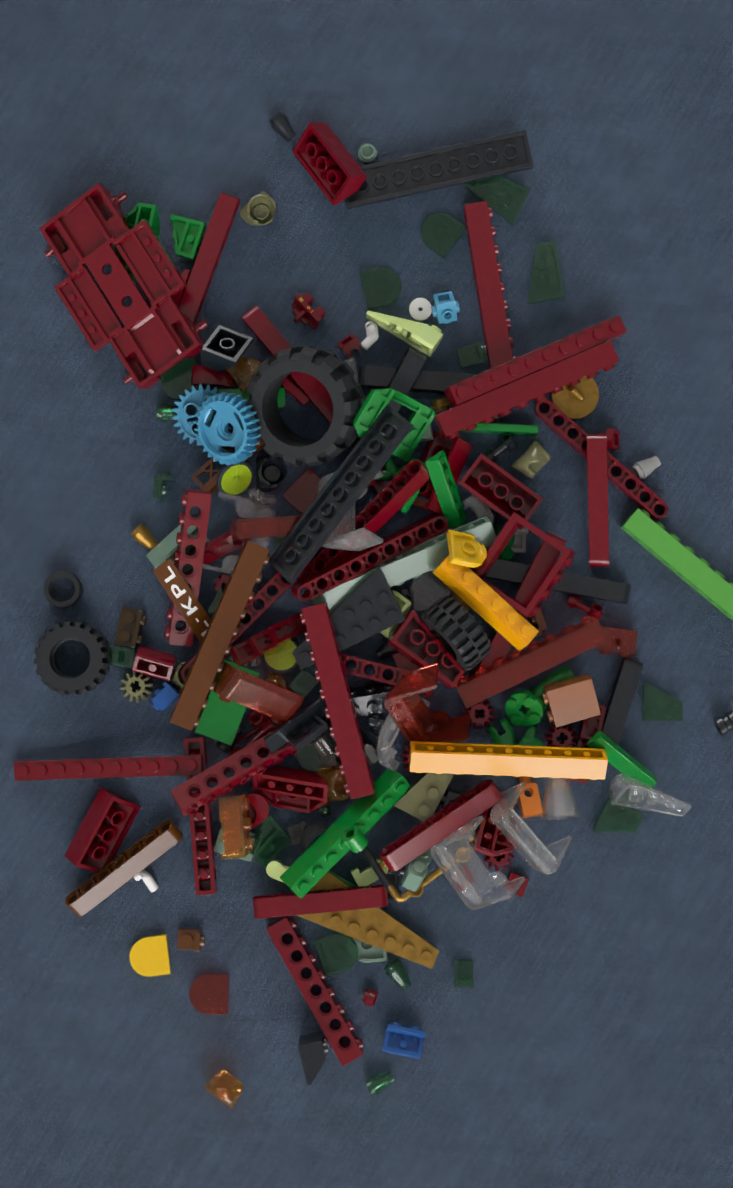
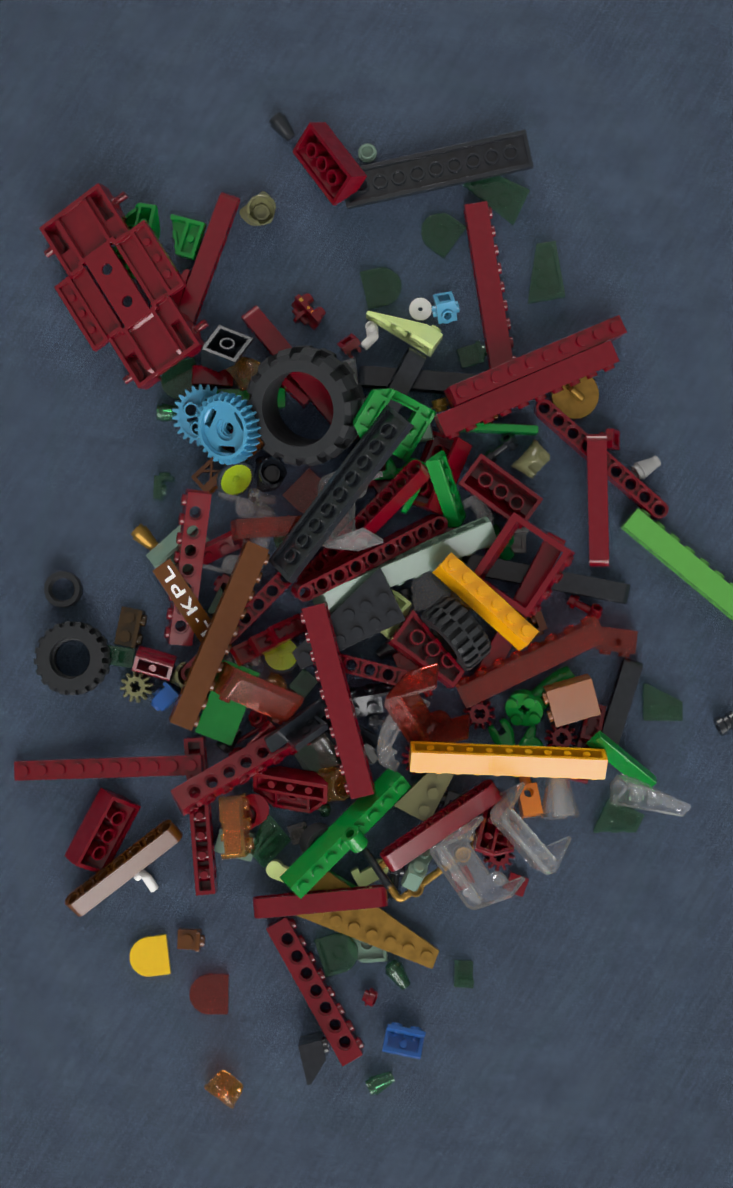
yellow tile [446,530,487,568] -> none

